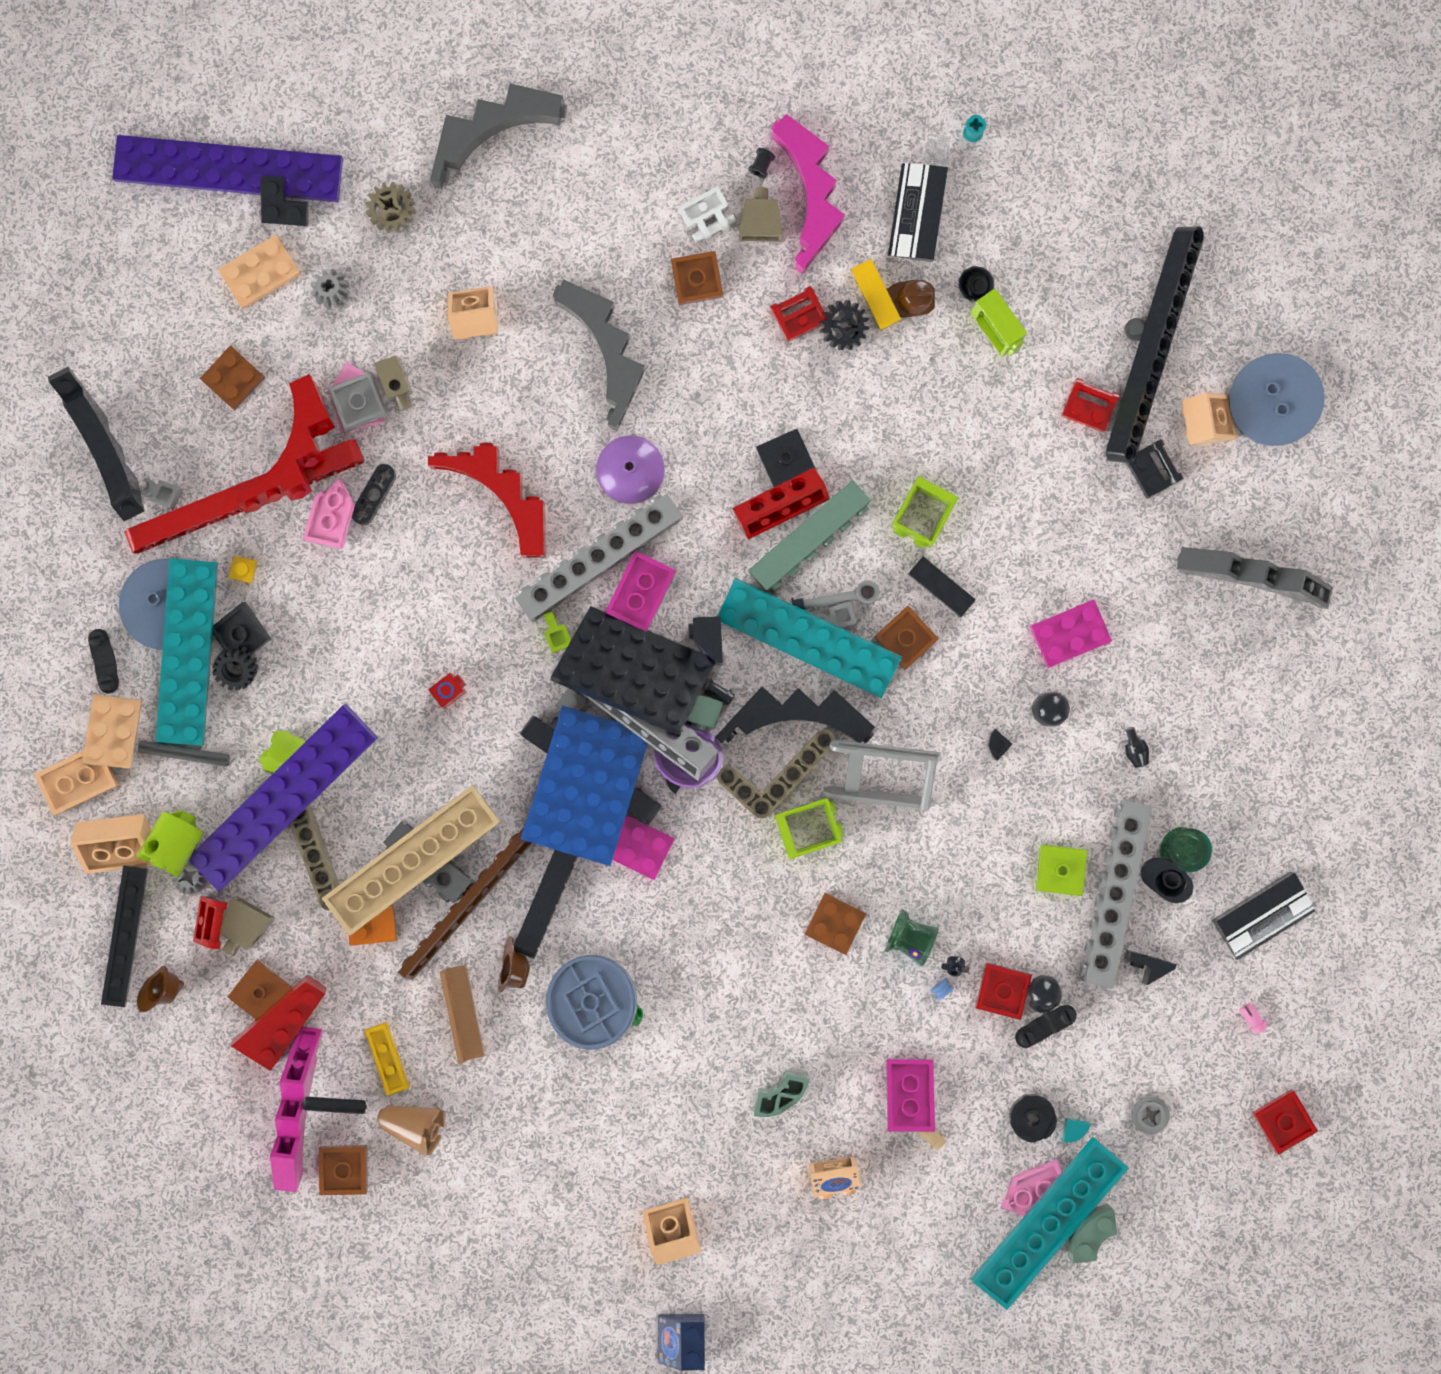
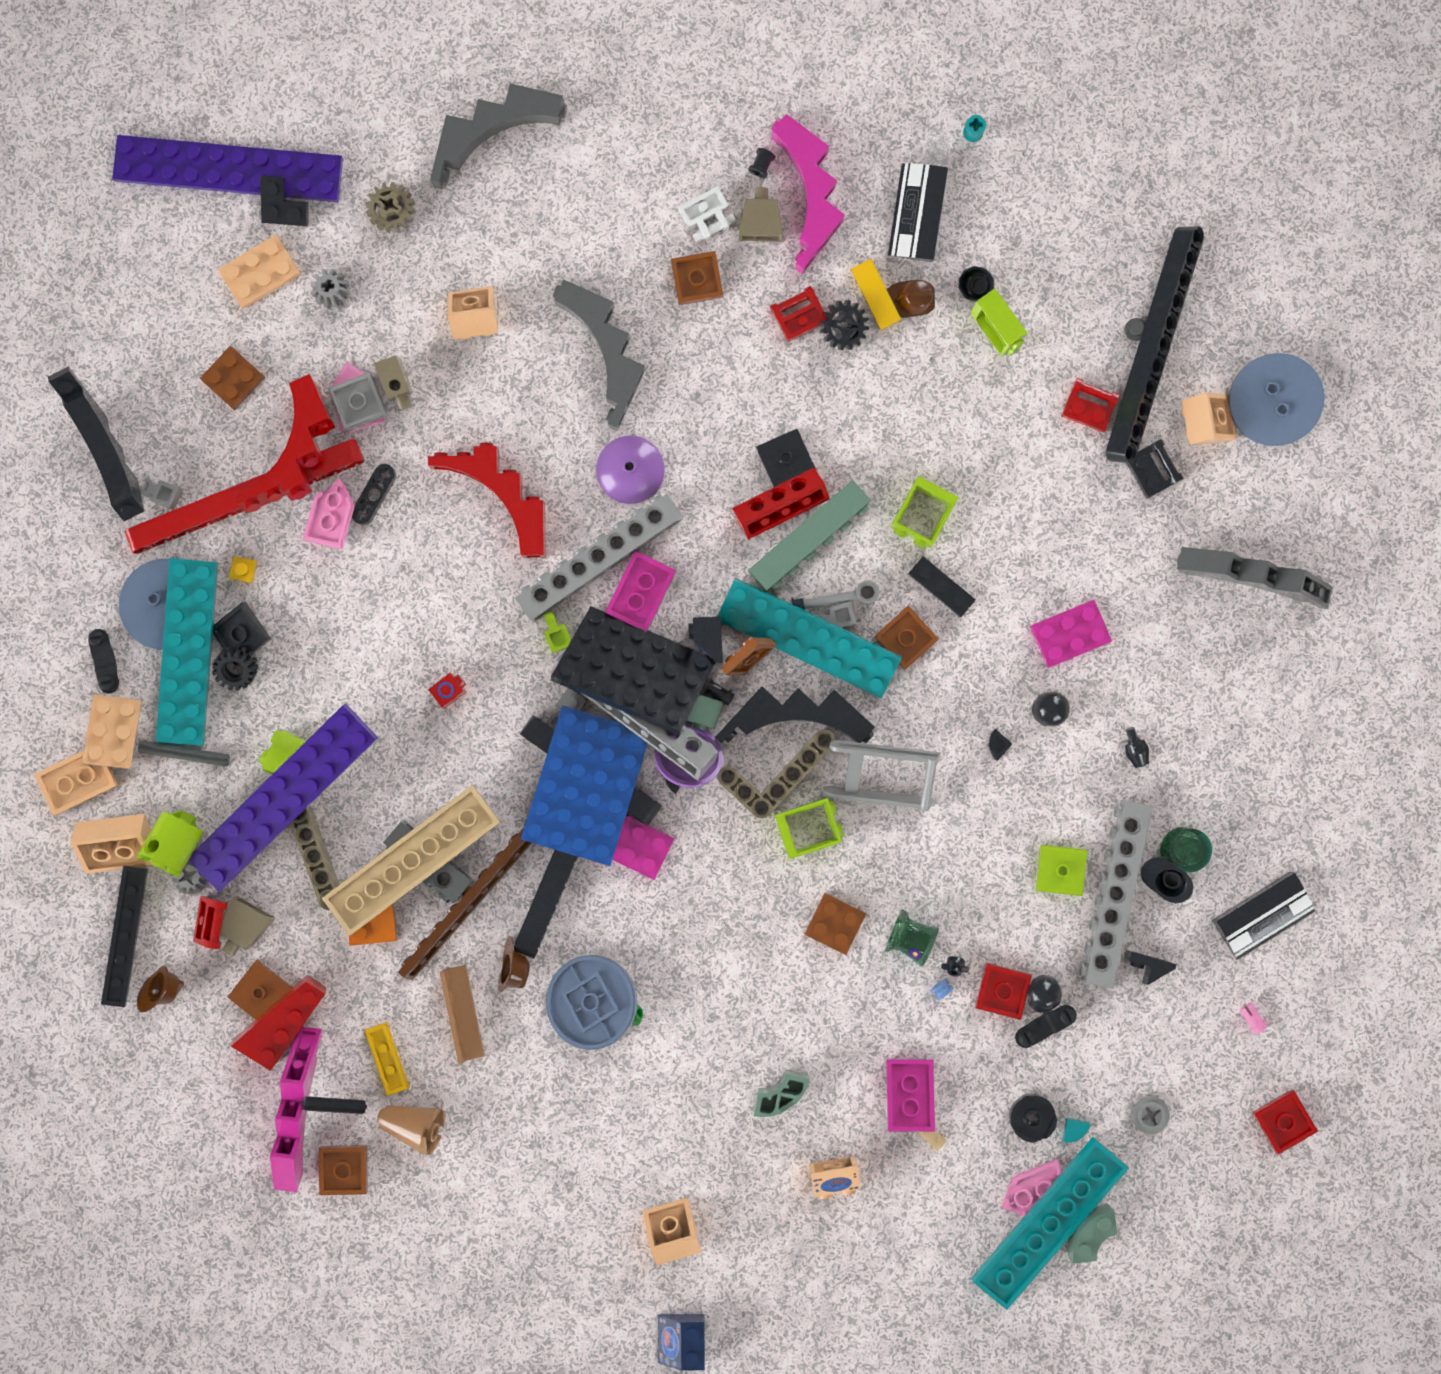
none -> dark orange plate [721,637,777,675]

